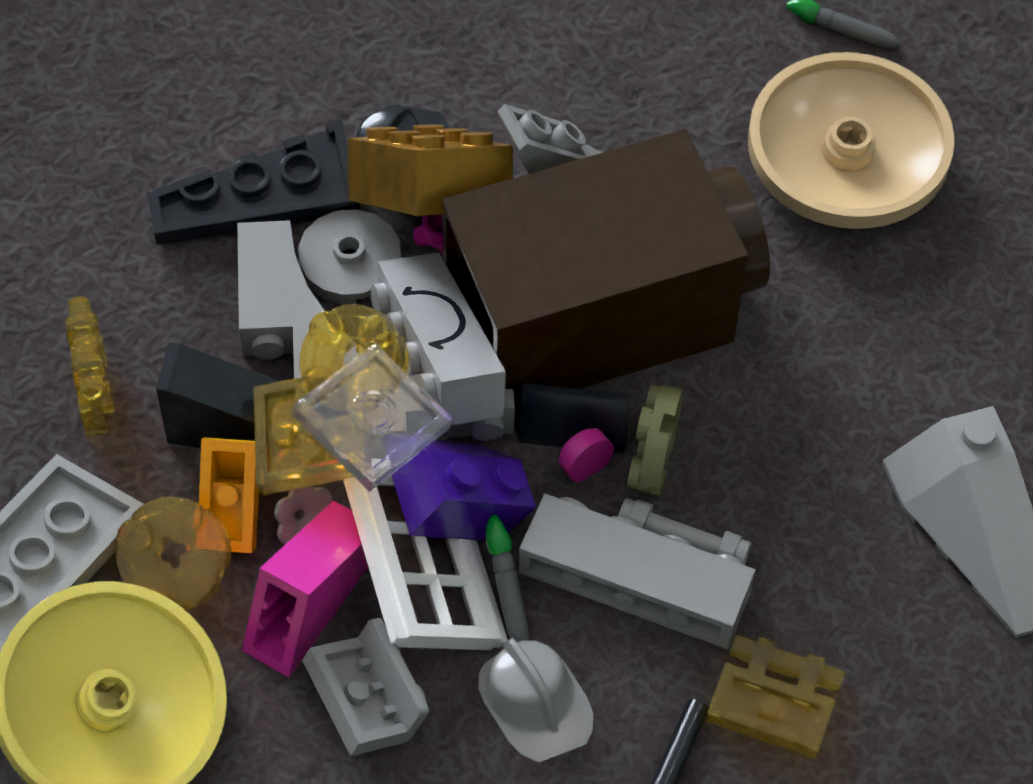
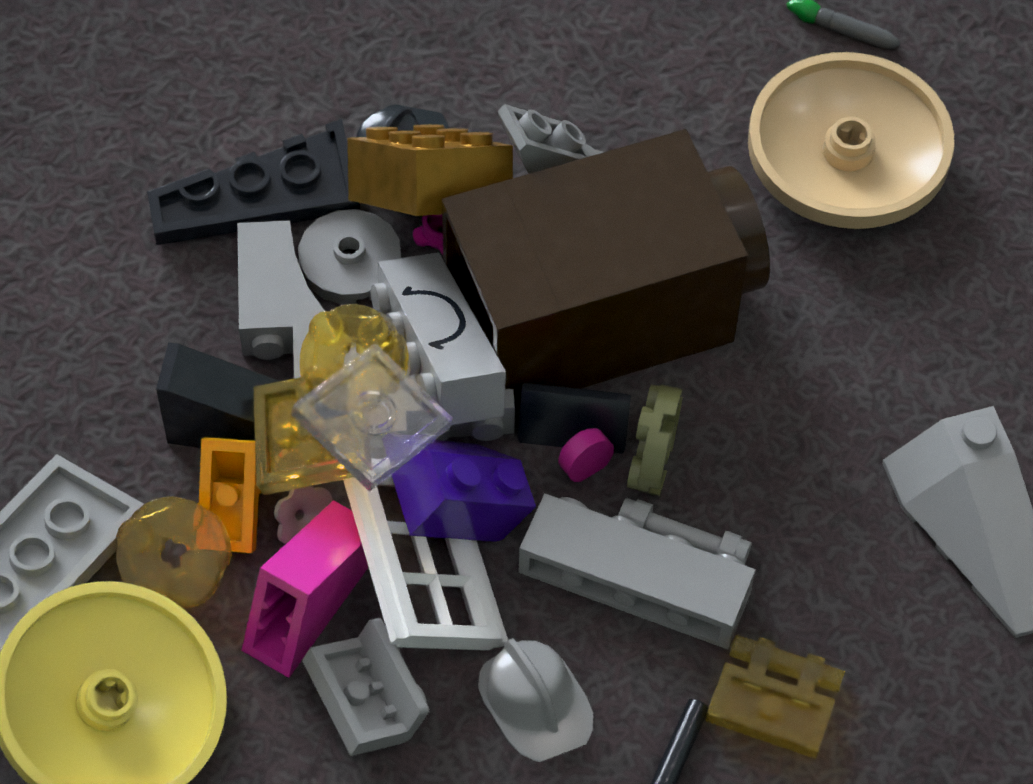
clear yellow plate [65,296,115,437] -> none
dark grey piece [486,515,530,642] -> none

